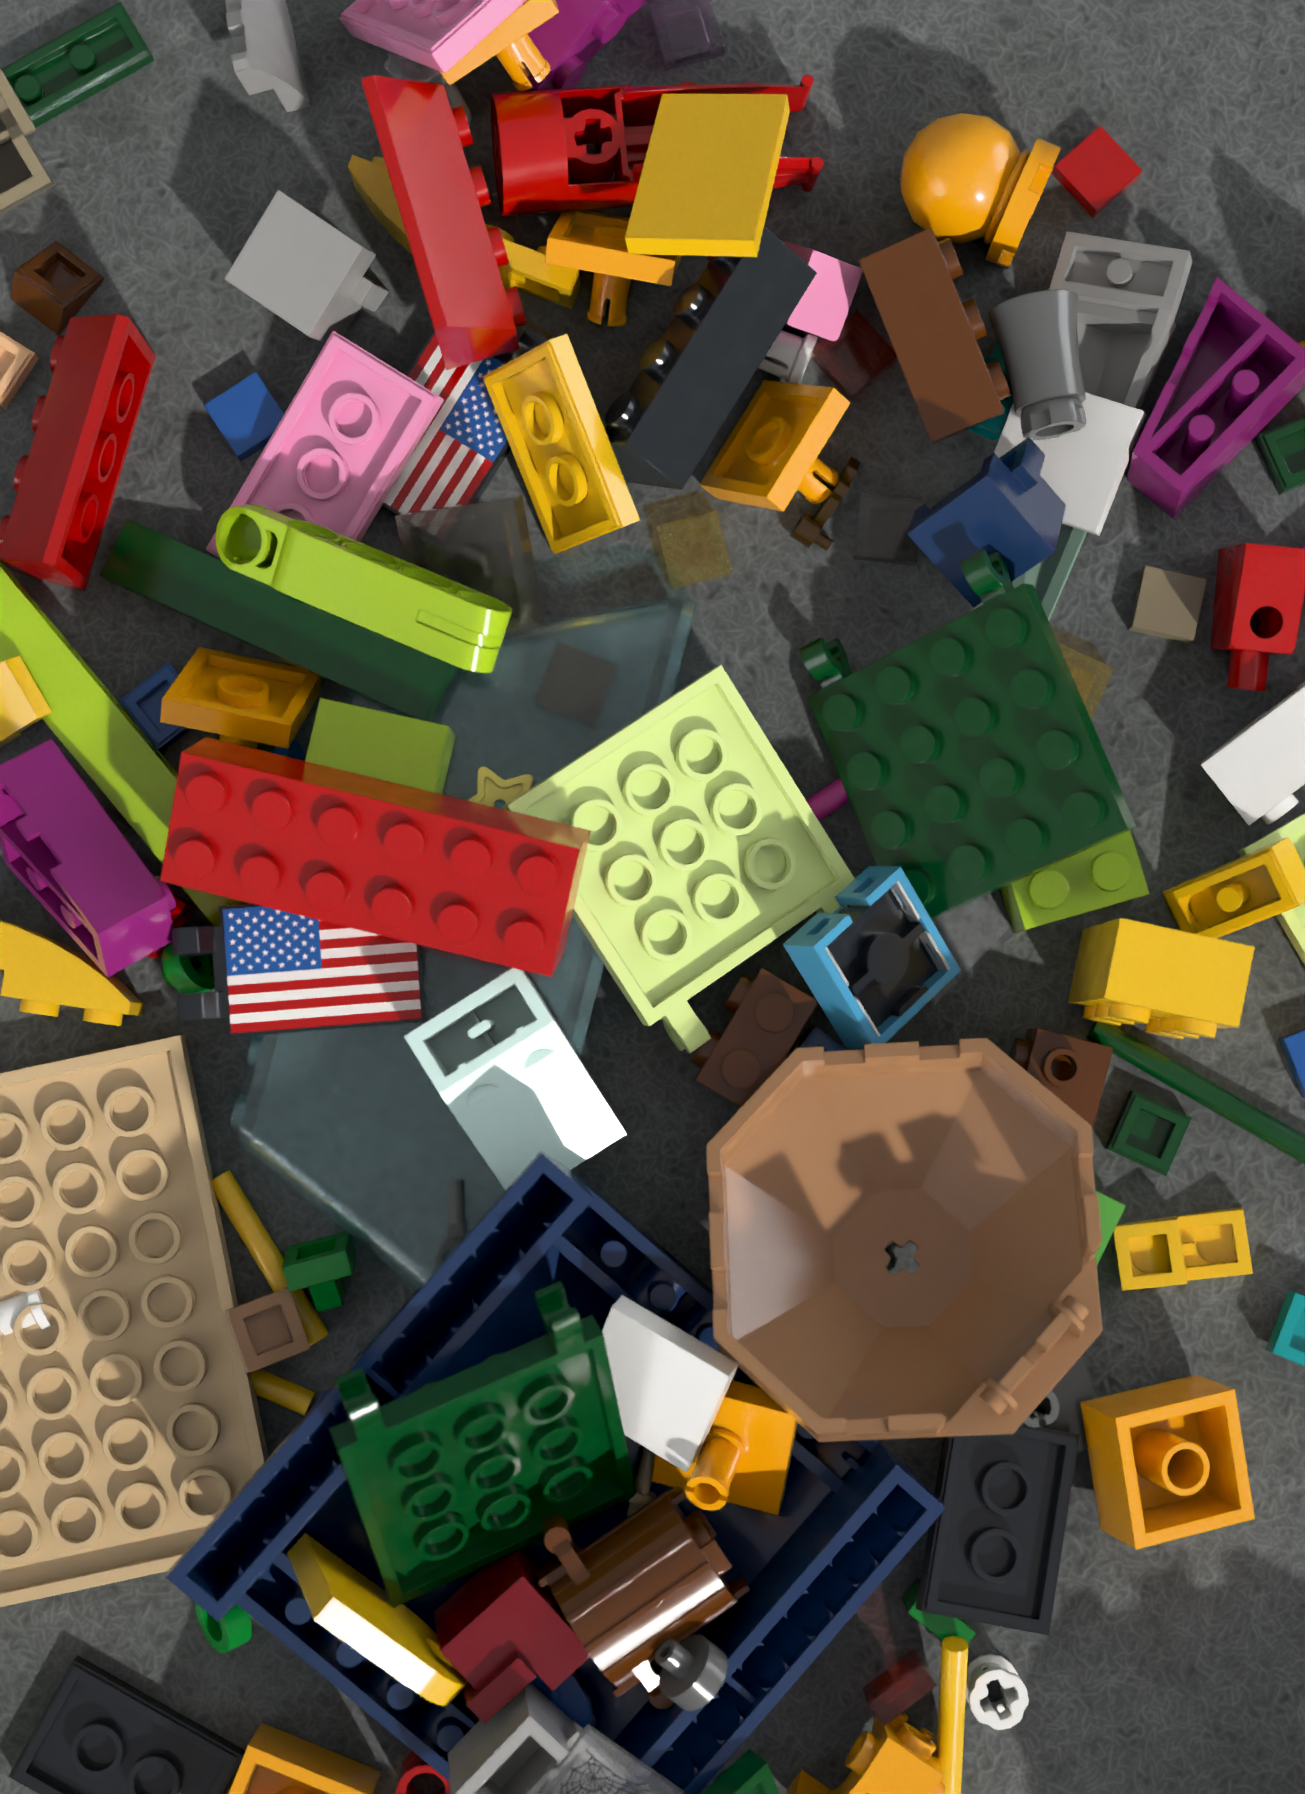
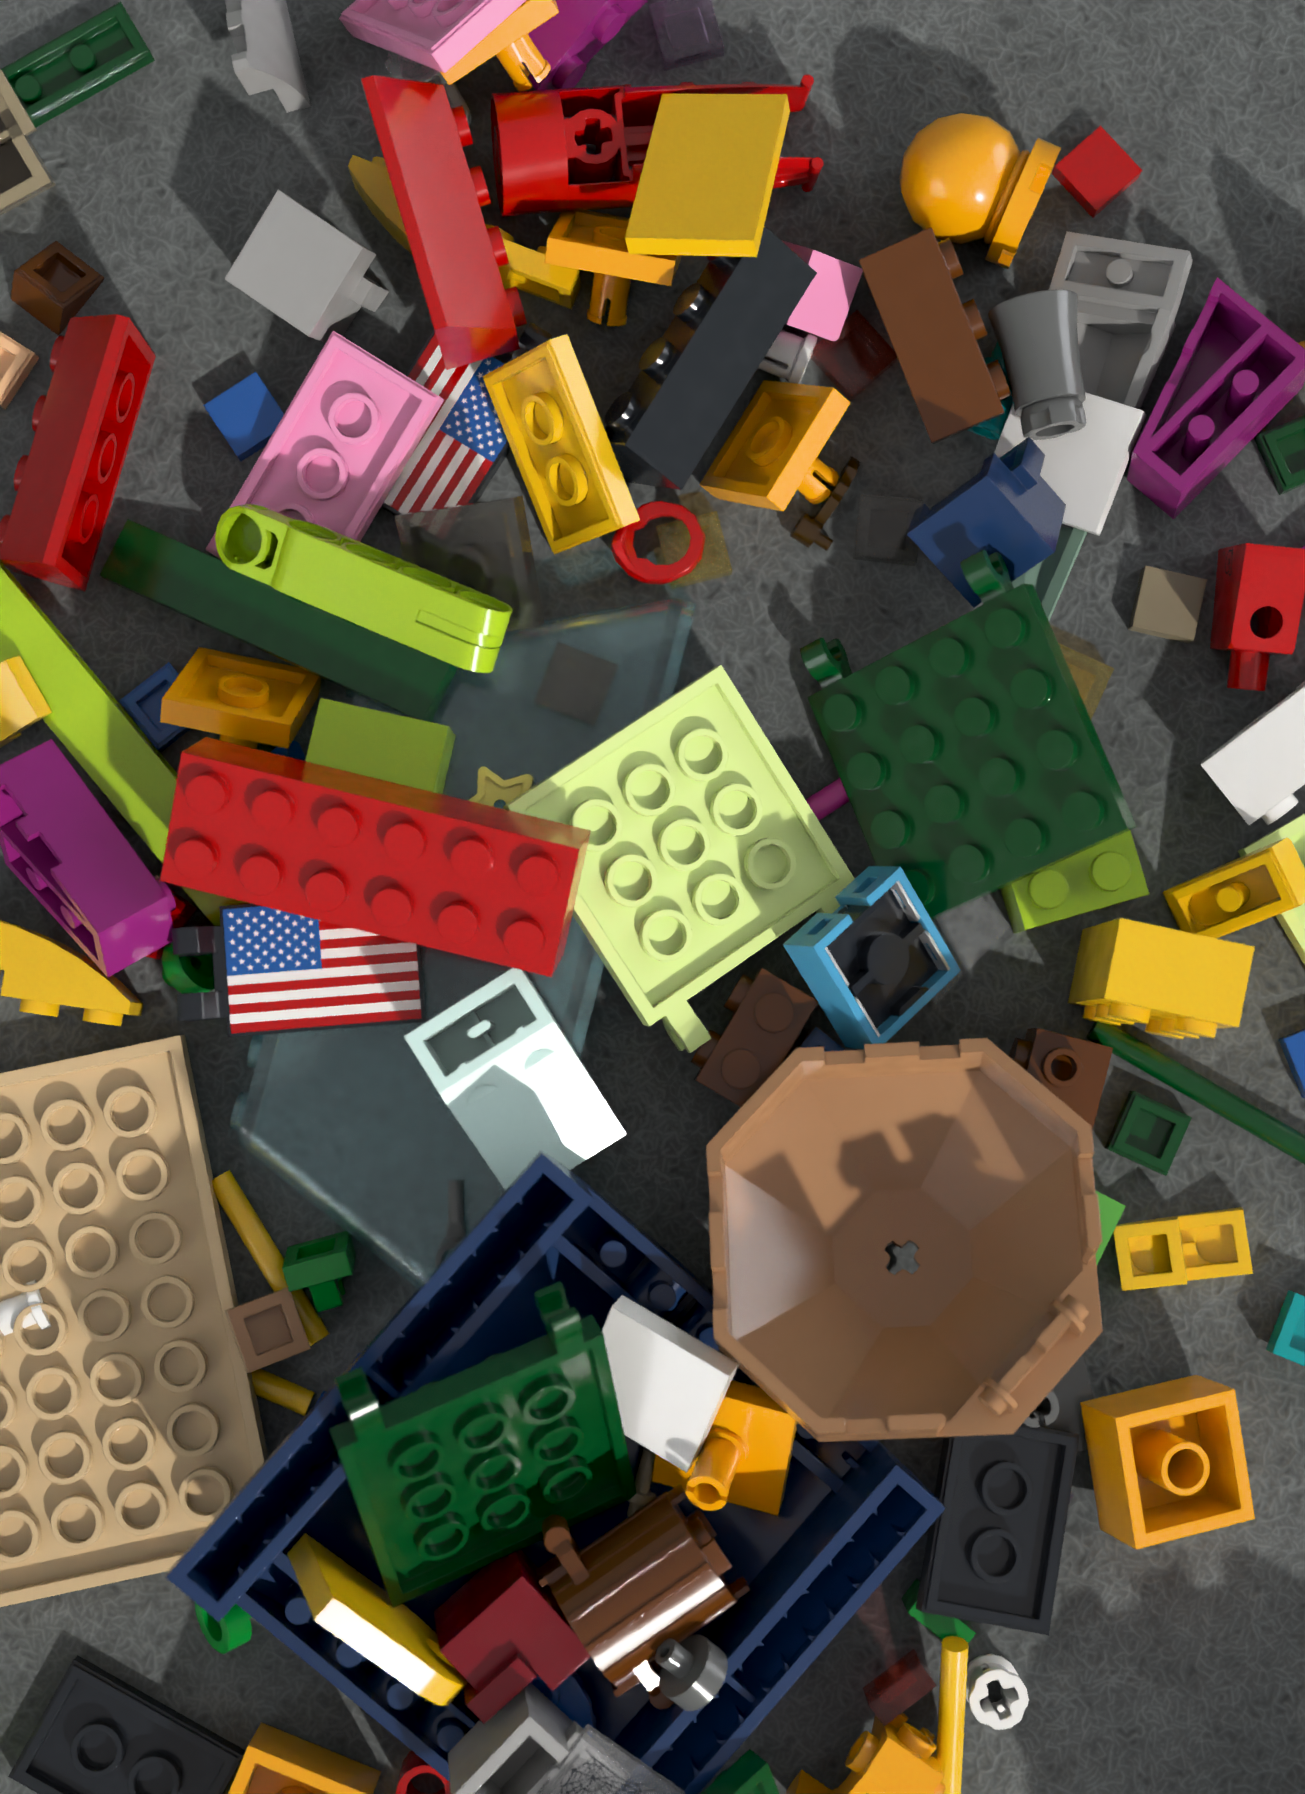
none -> red piece [611,500,706,585]

